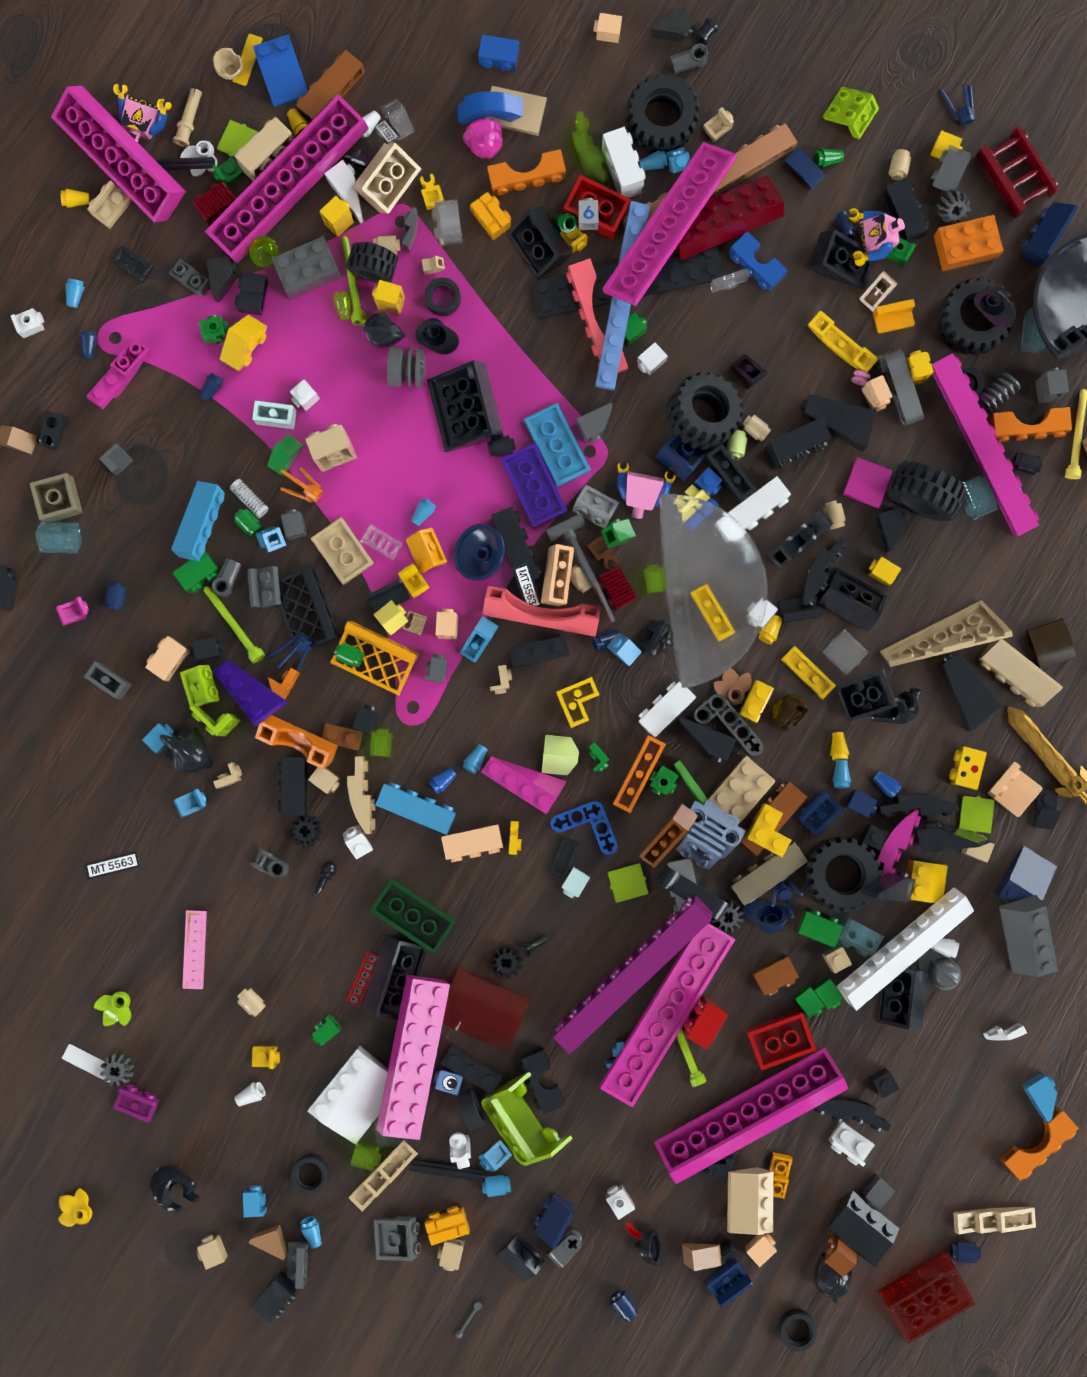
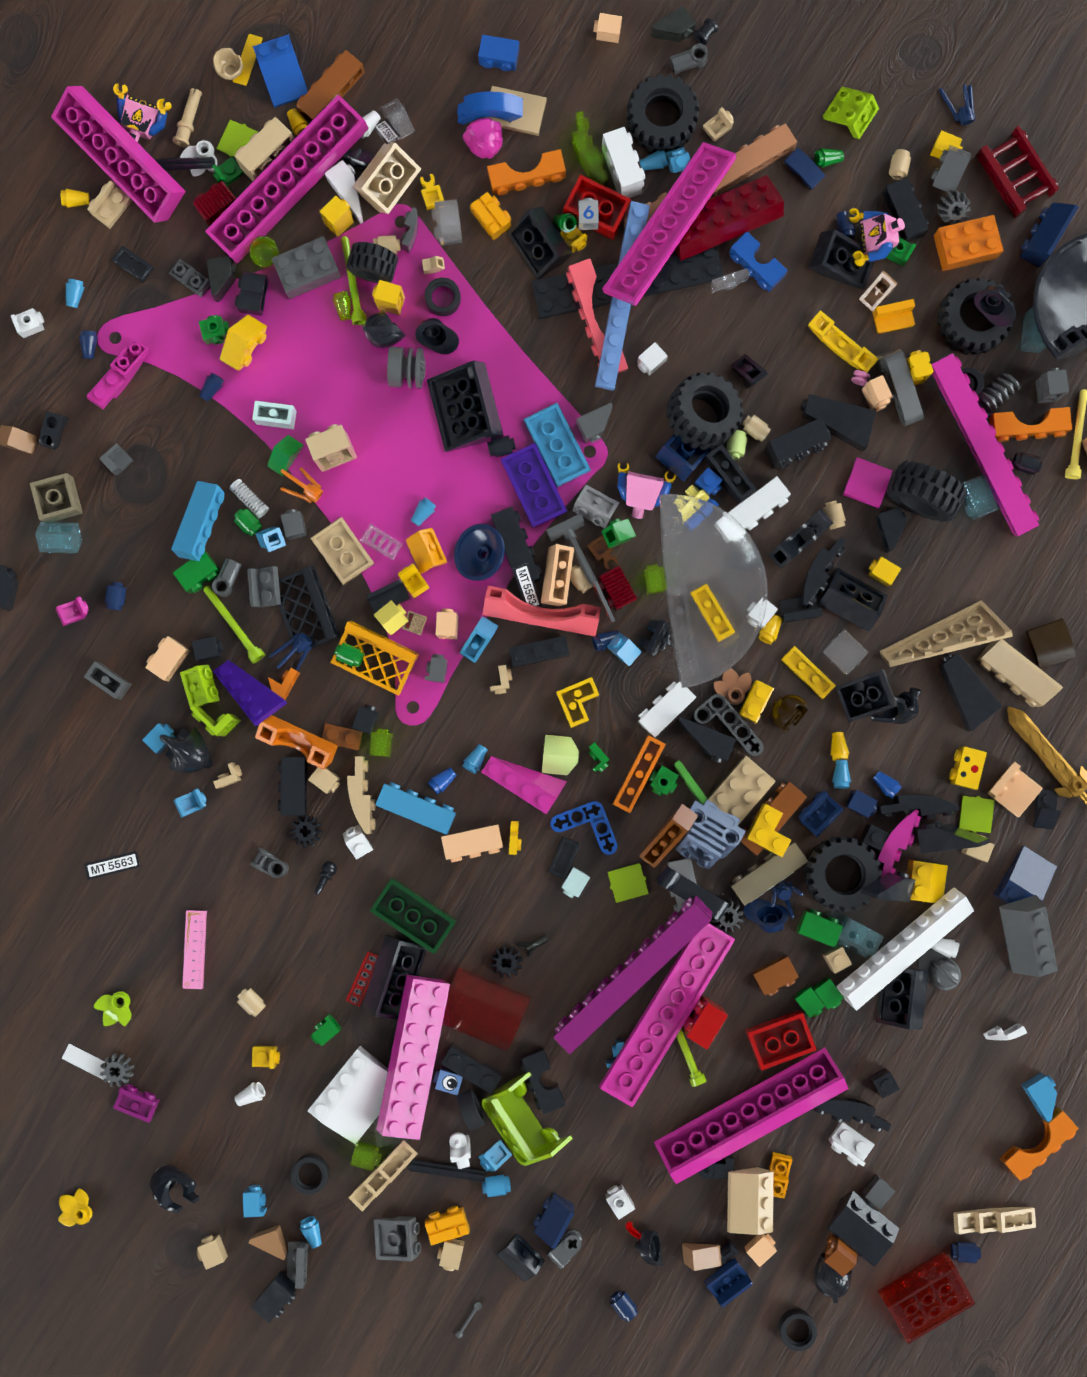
white brick [290,380,320,411] -> none
green brick [624,312,647,346] -> none

